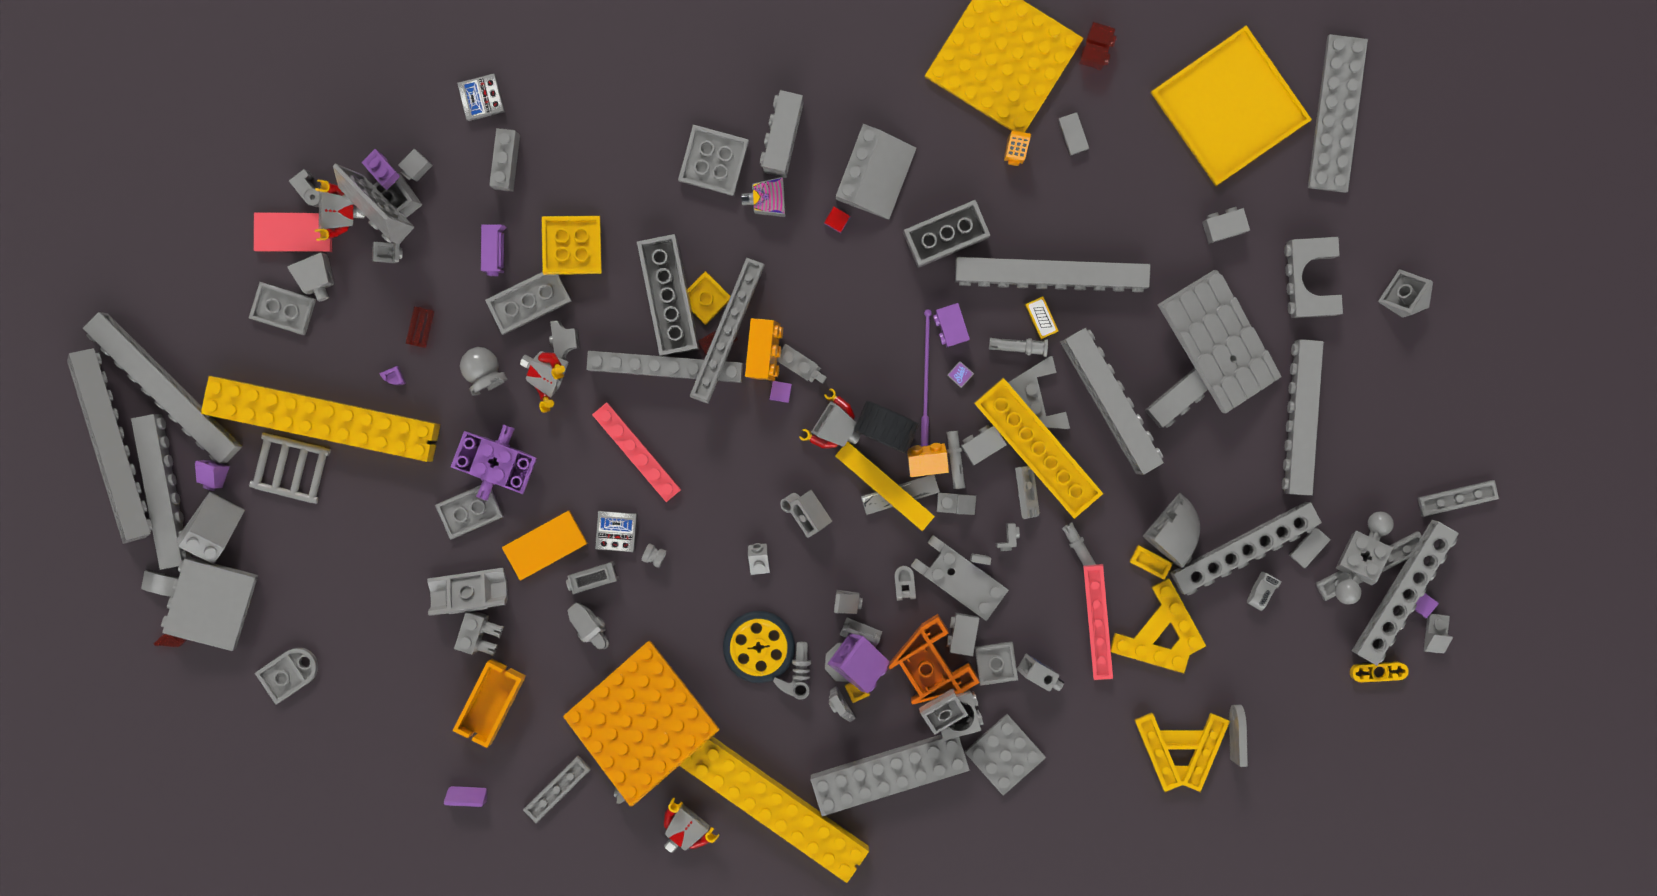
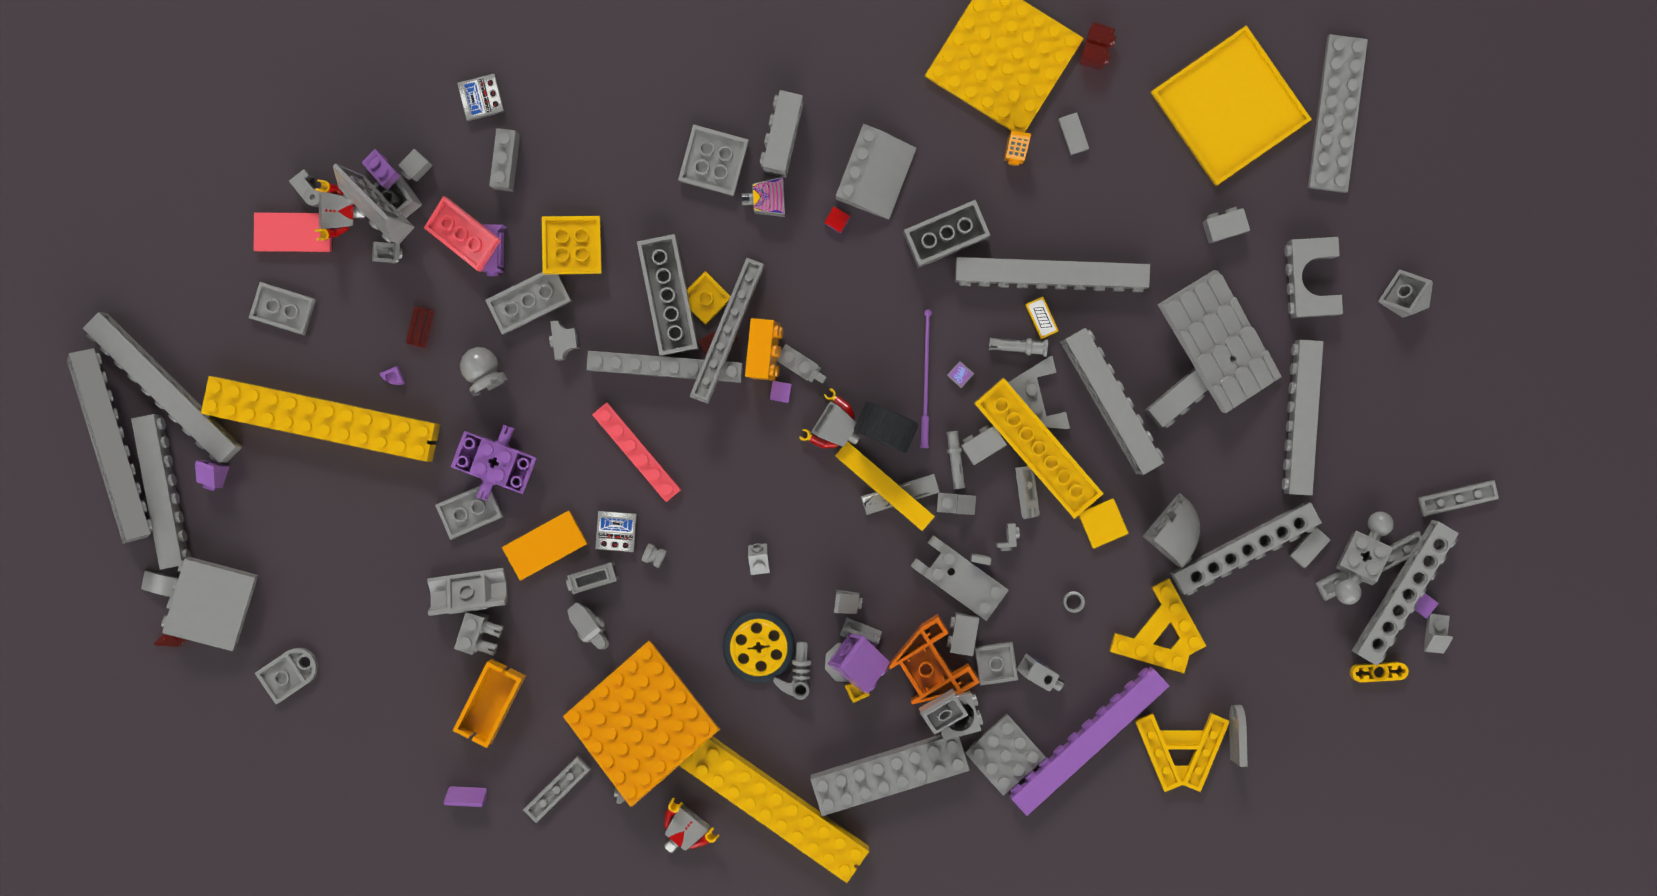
light grey slope [177,492,245,564] -> none
light grey bar [249,433,331,504] -> none
light grey torso [287,252,334,302] -> none
torso [520,351,569,413] -> none
light grey hinge [780,490,832,538] -> none
light grey wing [829,686,856,722] -> none
light grey plate [895,566,916,601] -> none
light orange brick [907,443,949,477] -> none
medium lavender brick [933,303,970,348] -> none
light grey pin [1062,523,1096,566] -> none
coral plate [1084,564,1113,680] -> none
yellow tile [1129,545,1173,580] -> none
light grey leg [1247,571,1282,611] -> none
none -> coral tile [424,196,501,272]
none -> medium lavender brick [1009,667,1169,816]
none -> light grey piece [1063,591,1085,613]
none -> yellow tile [1078,498,1129,549]

